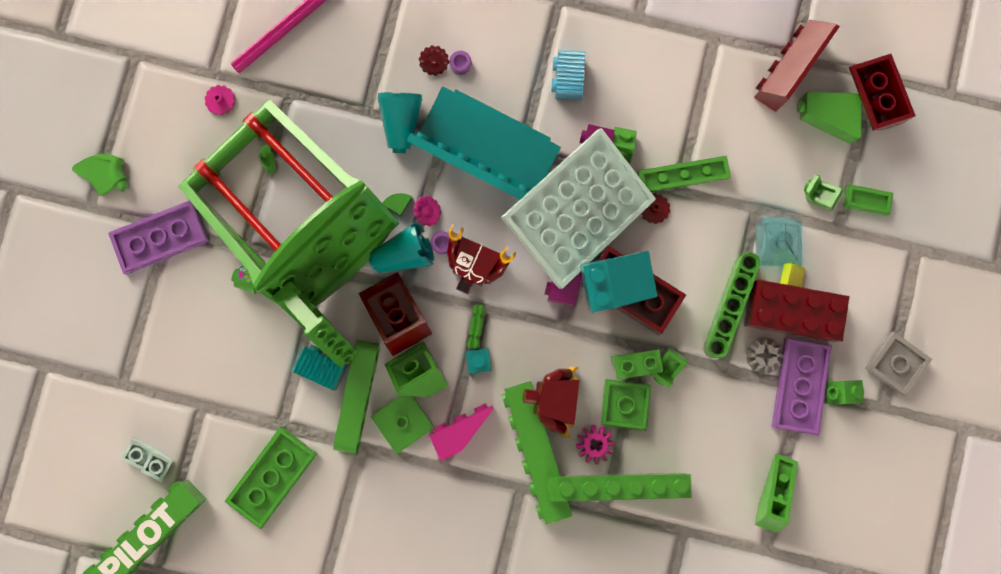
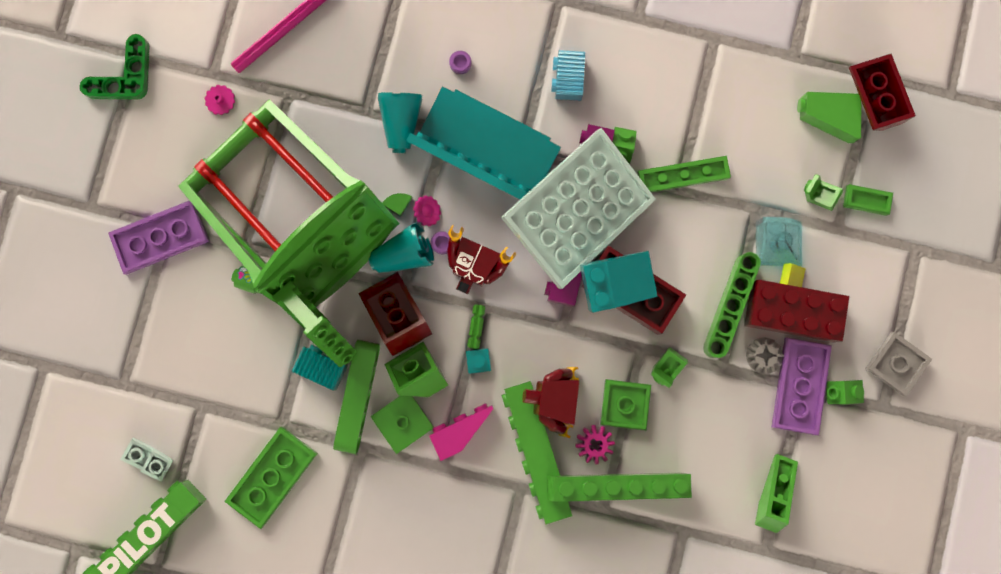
bright green arm [72,154,129,196] -> none
bright green tile [258,144,276,175] -> none
dark red piece [419,45,449,76] -> none
bright green bracket [611,349,663,379] -> none
dark red piece [641,193,671,224] -> none
slope [754,20,840,112] -> none
none -> green beam [79,34,150,100]

